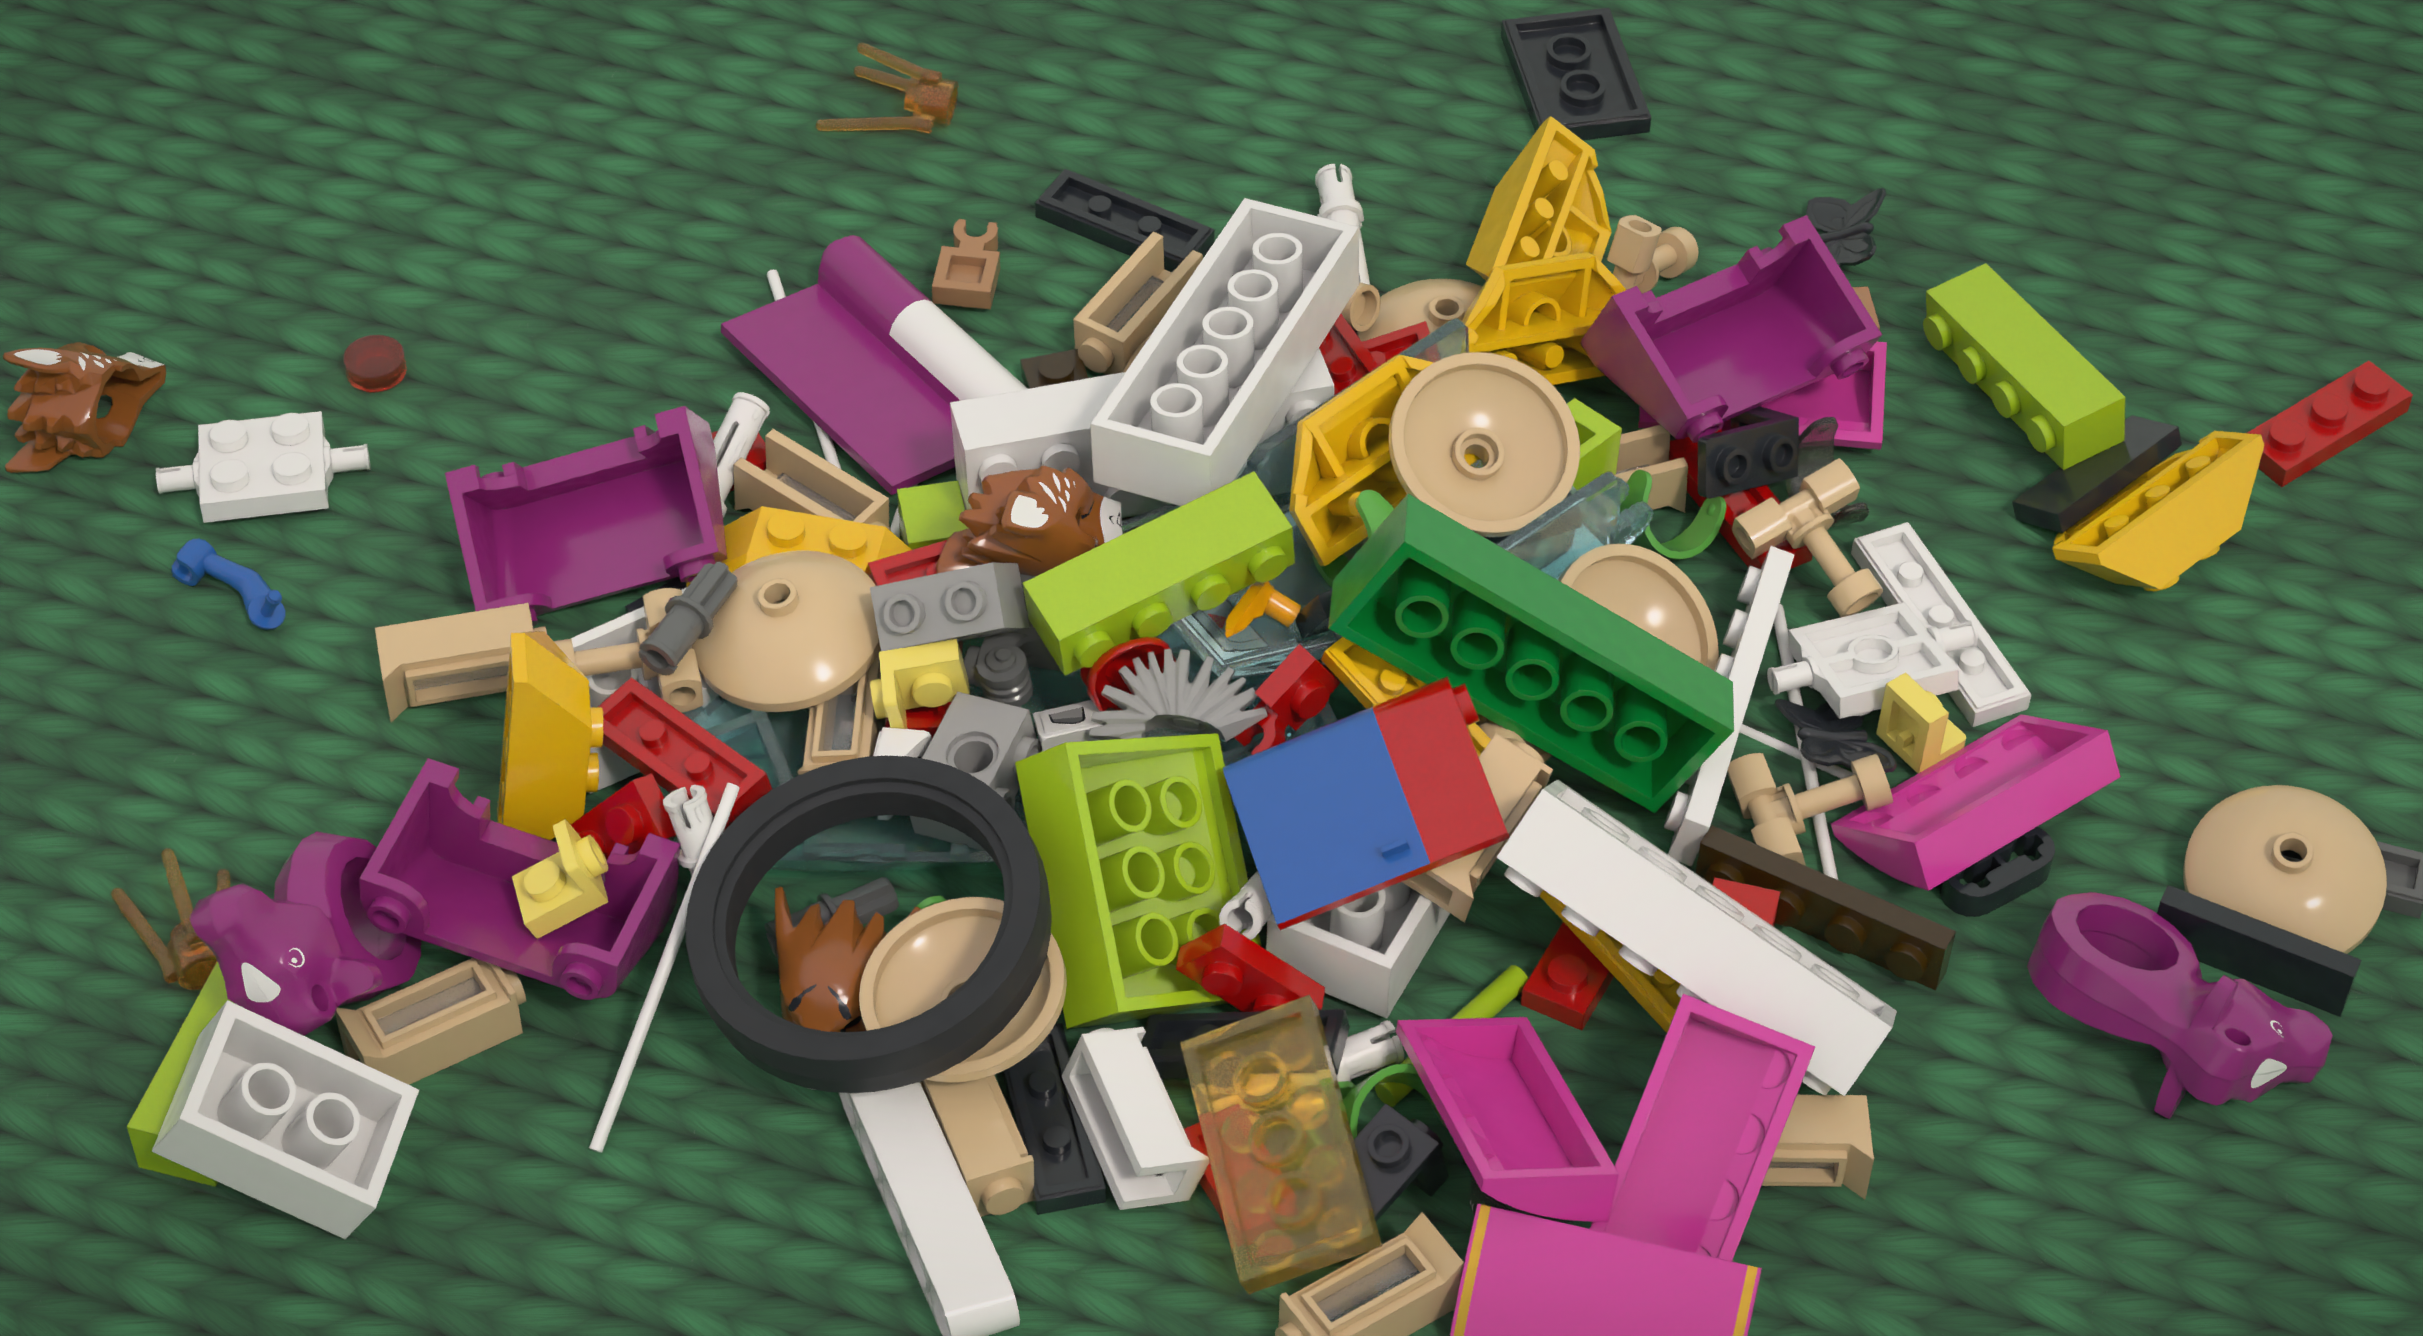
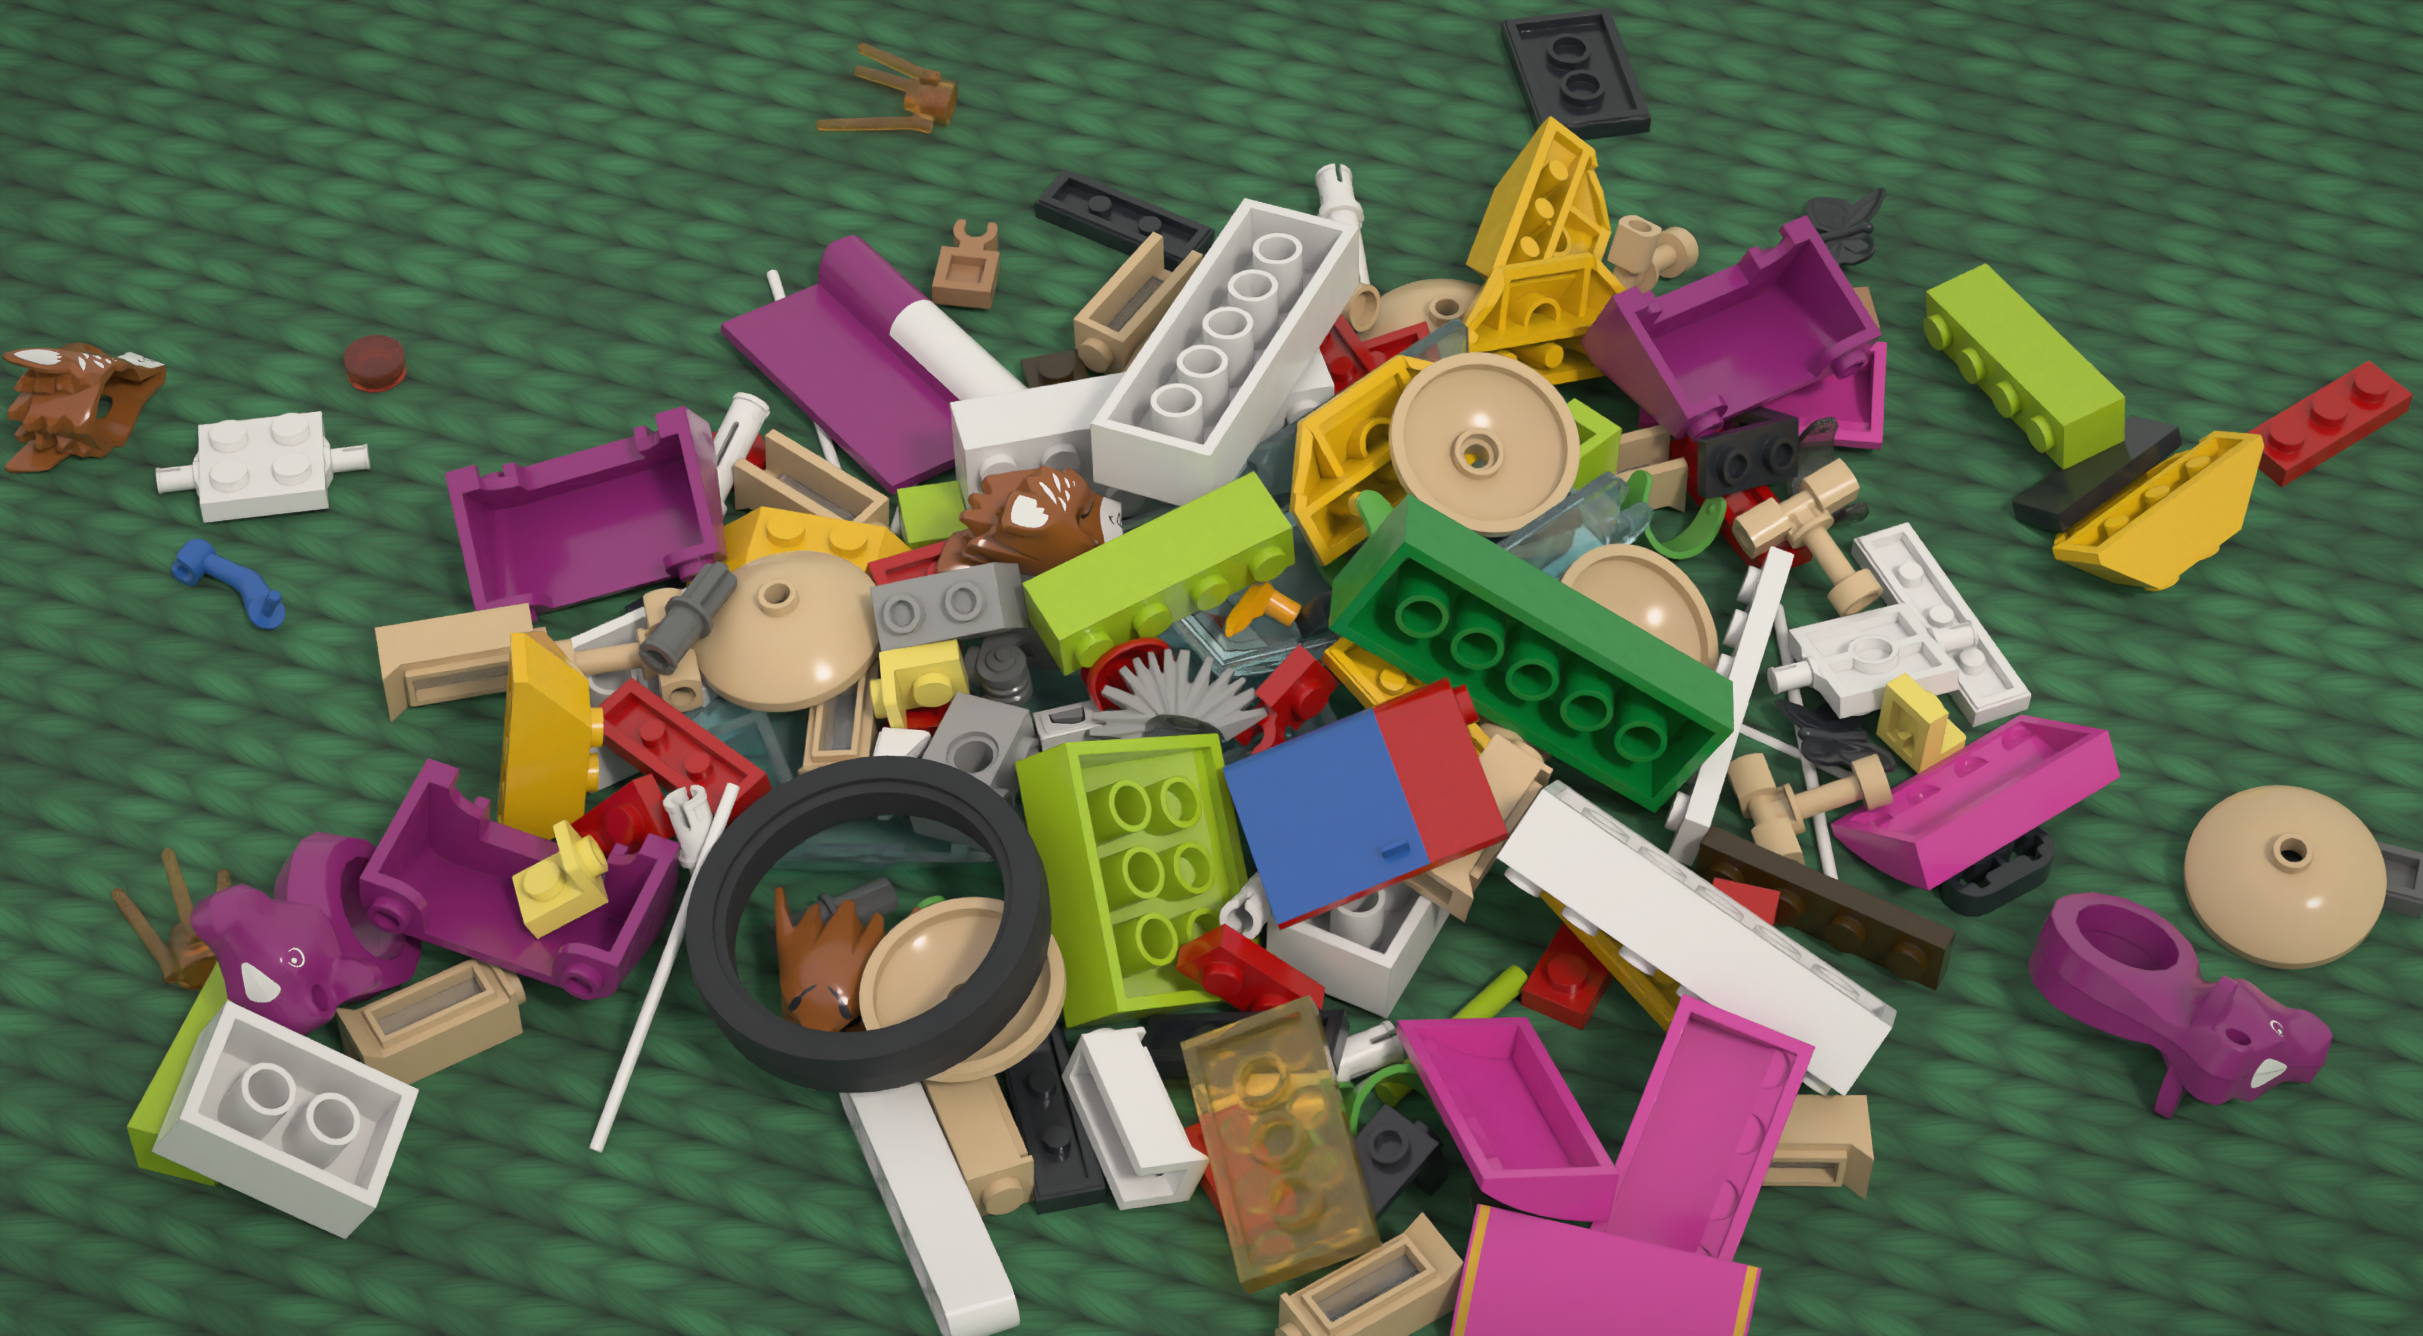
black tile [2157,885,2361,1017] -> none

